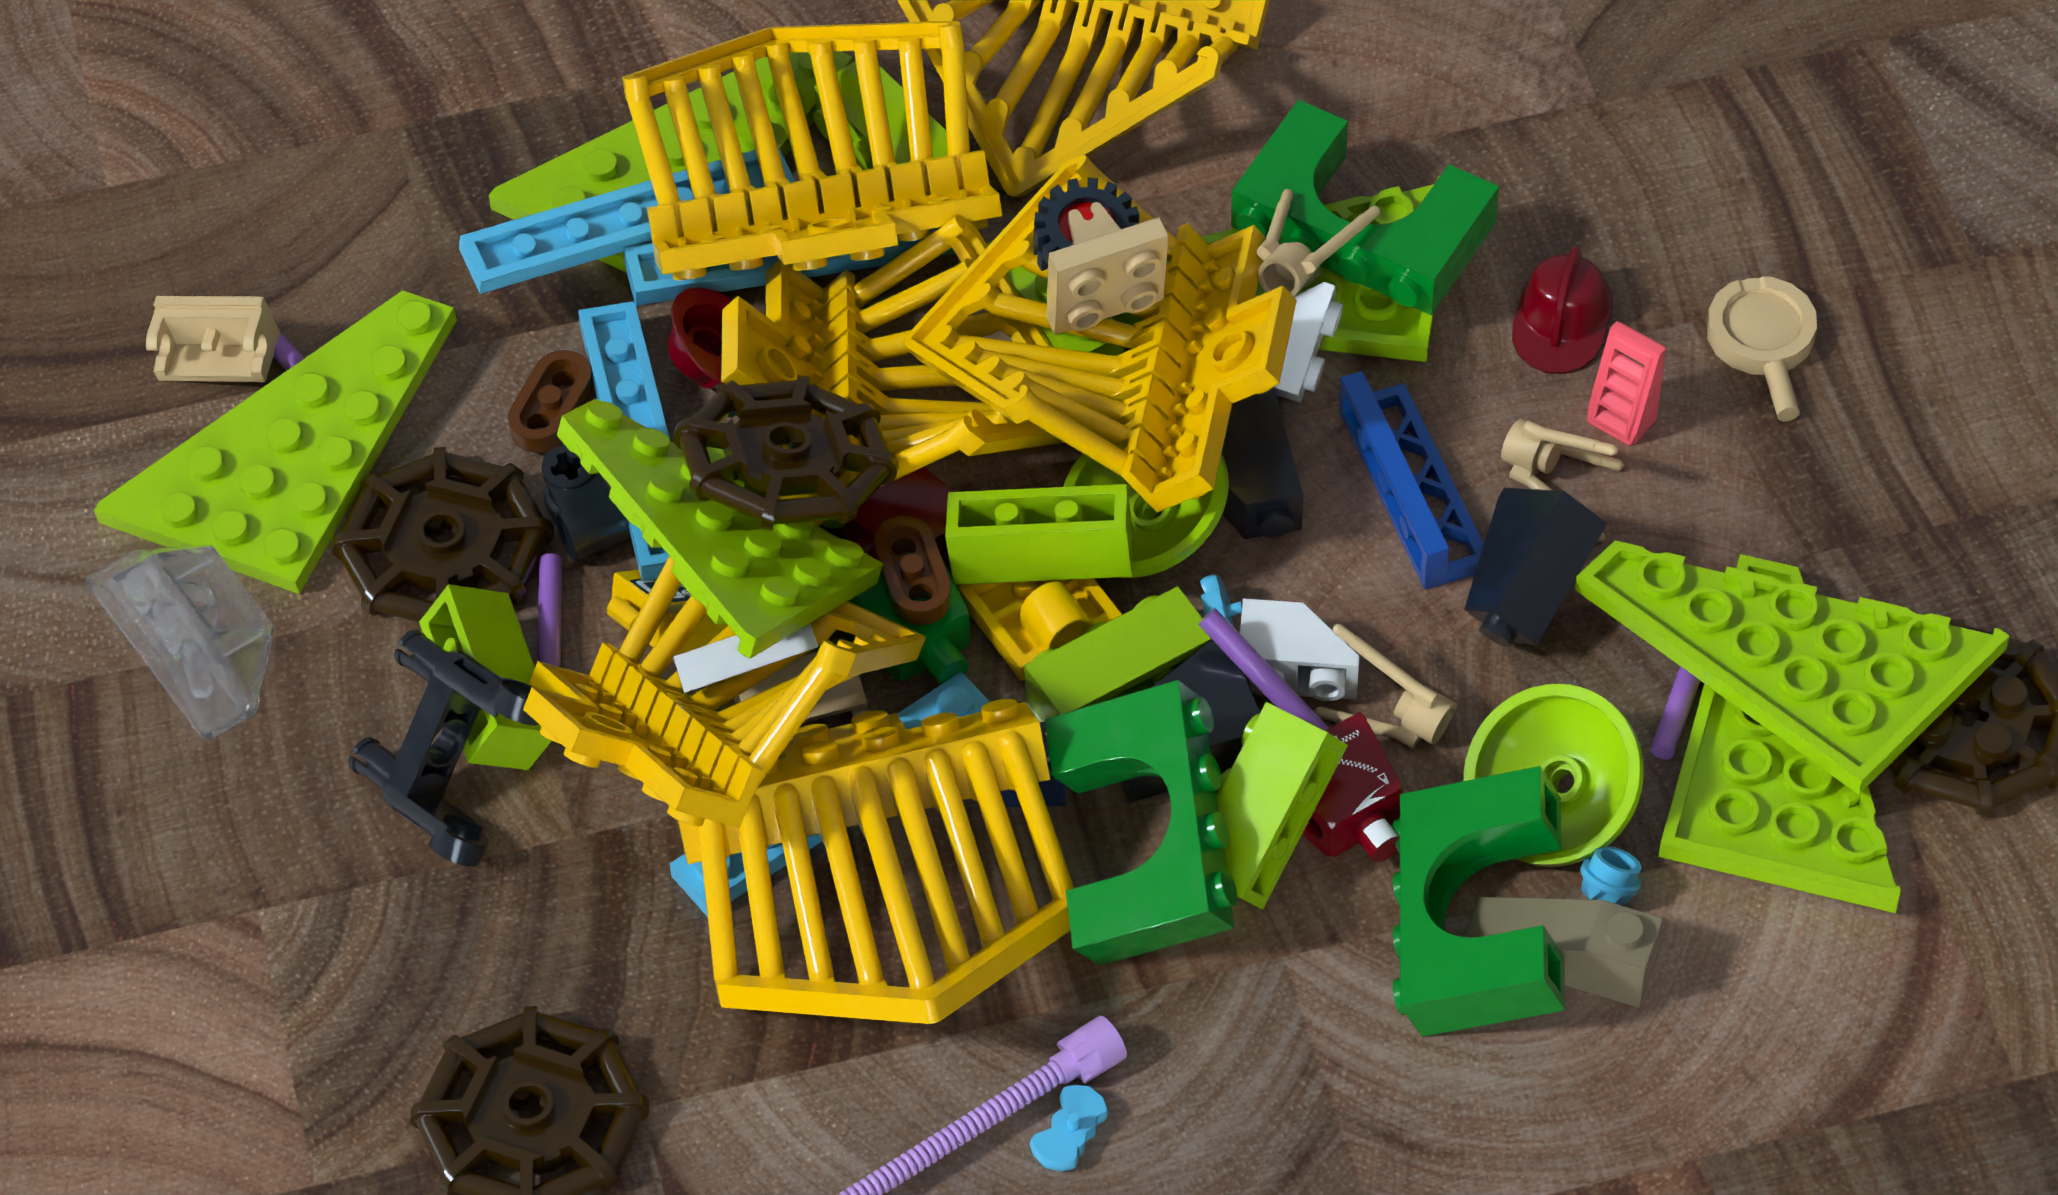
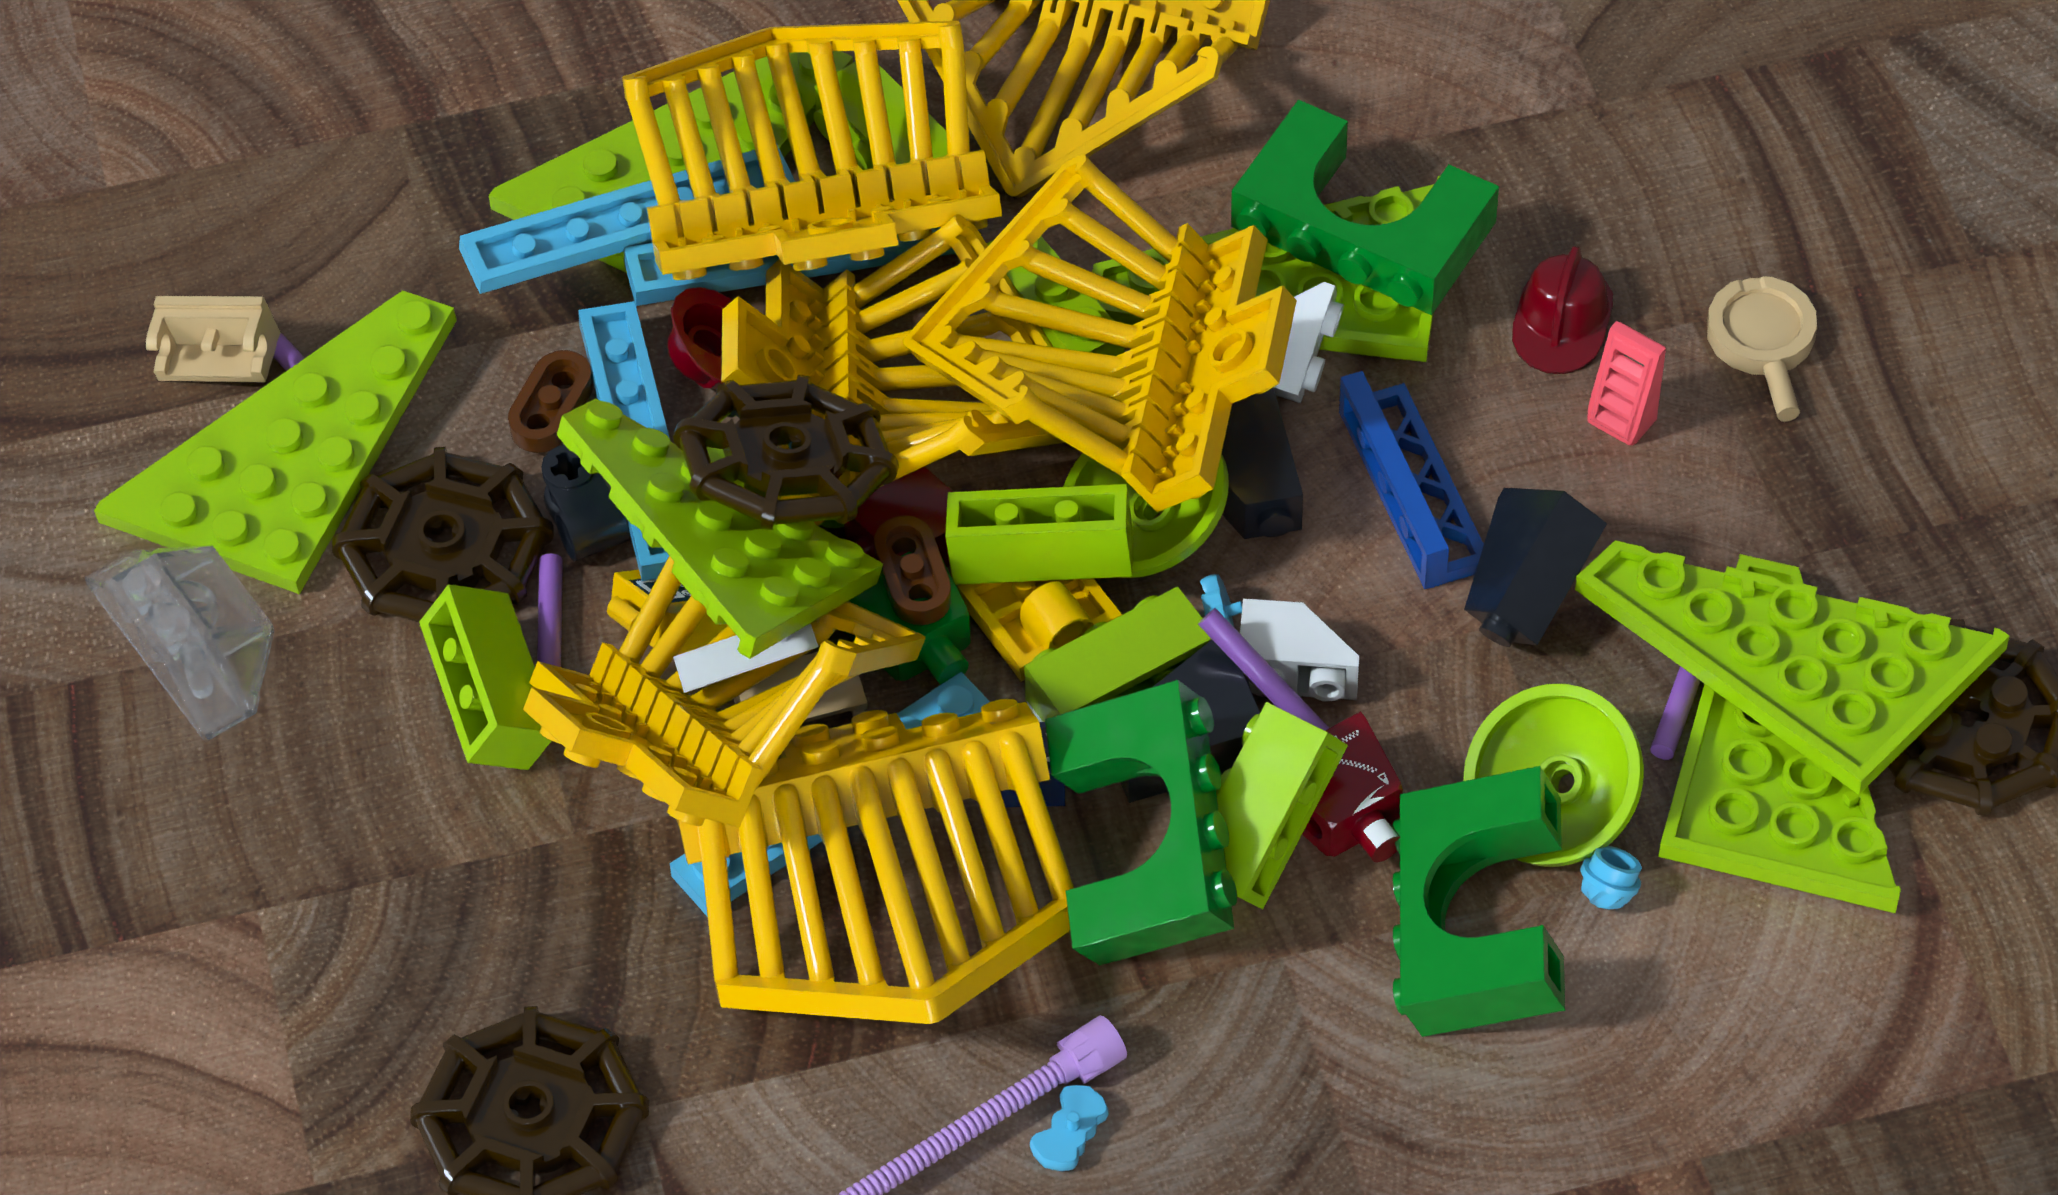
black connector [349,629,539,867] -> none
tan plate [1033,177,1168,335] -> none
tan plant [1257,189,1381,297] -> none
tan plant [1314,624,1457,749] -> none
dark tan slope [1465,897,1663,1008] -> none
tan plant [1501,418,1624,543] -> none

